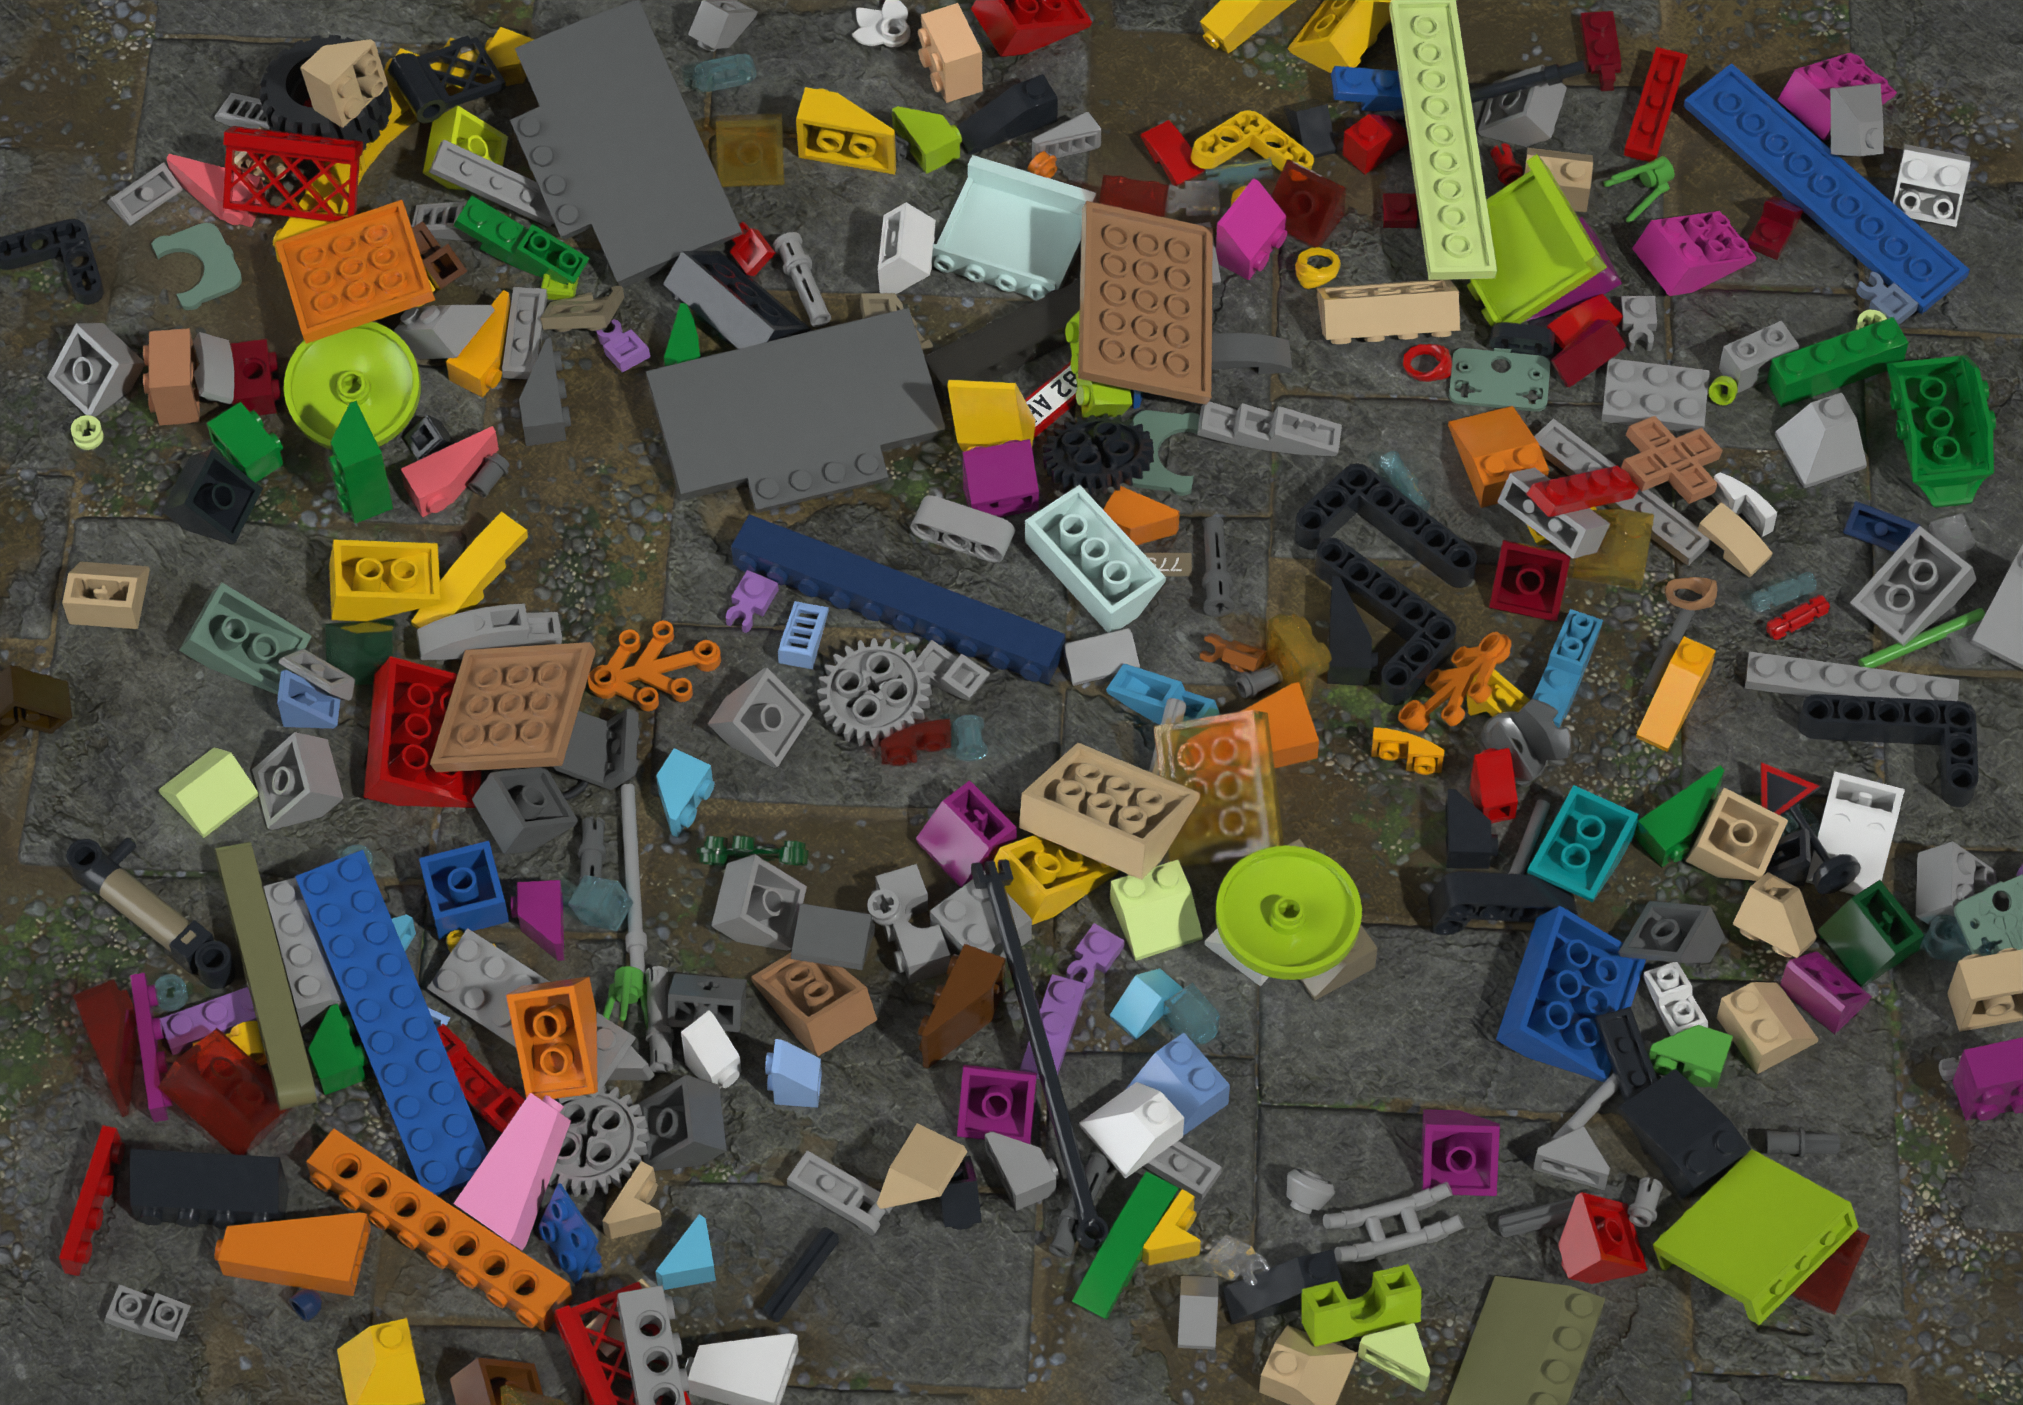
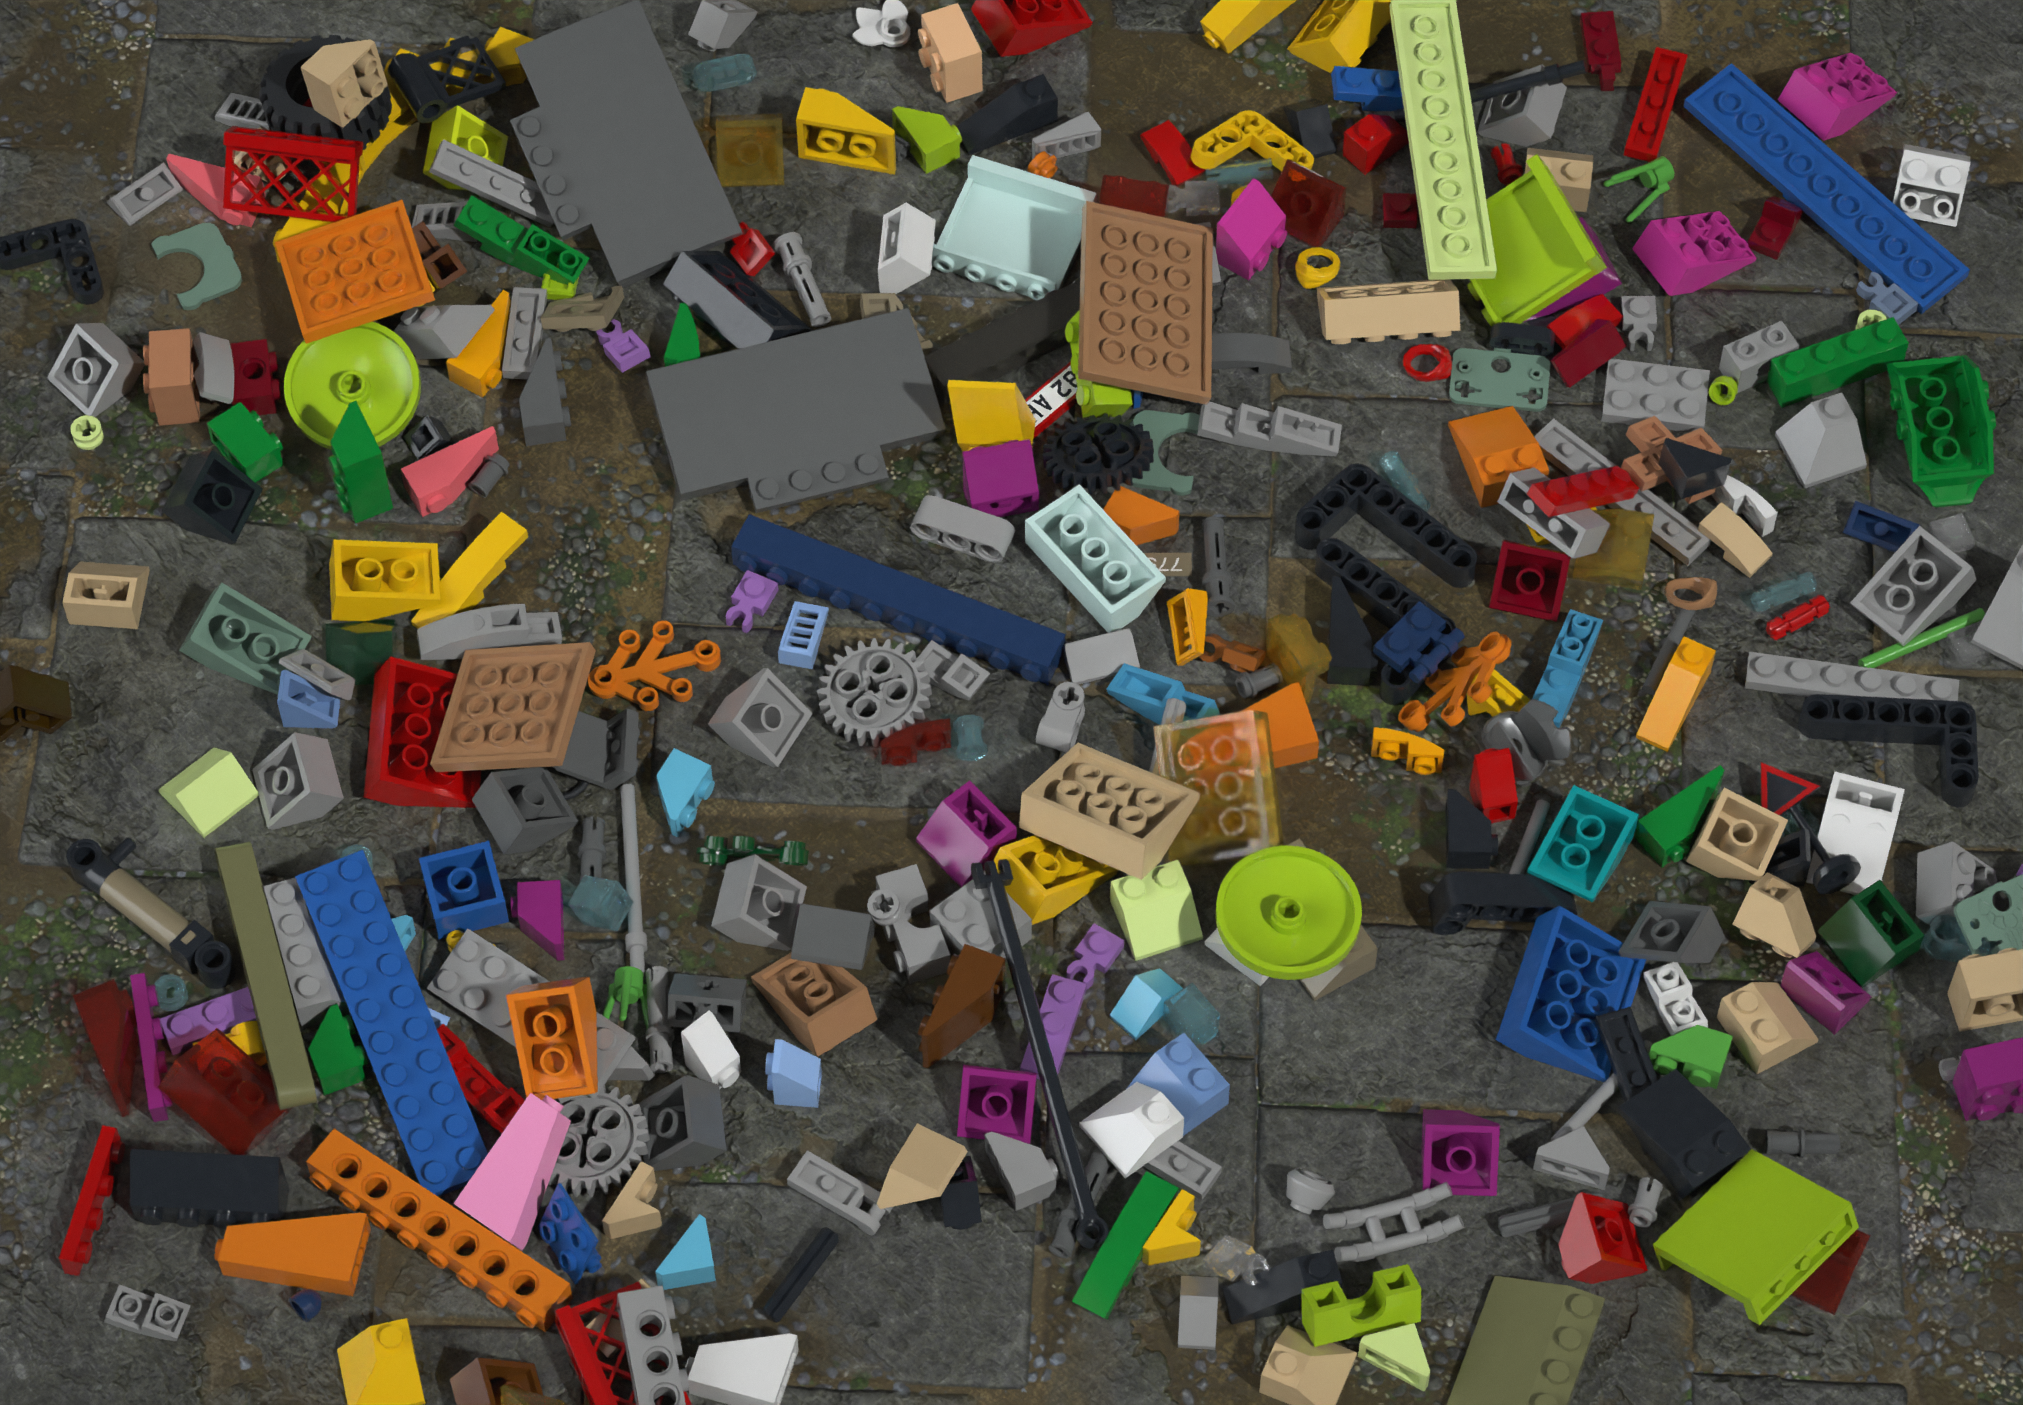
light grey slope [1830,83,1884,156] -> none
none -> light grey piece [1036,682,1085,753]
none -> light orange slope [1167,588,1208,666]
none -> dark blue plate [1373,601,1465,684]
none -> black slope [1658,438,1732,499]

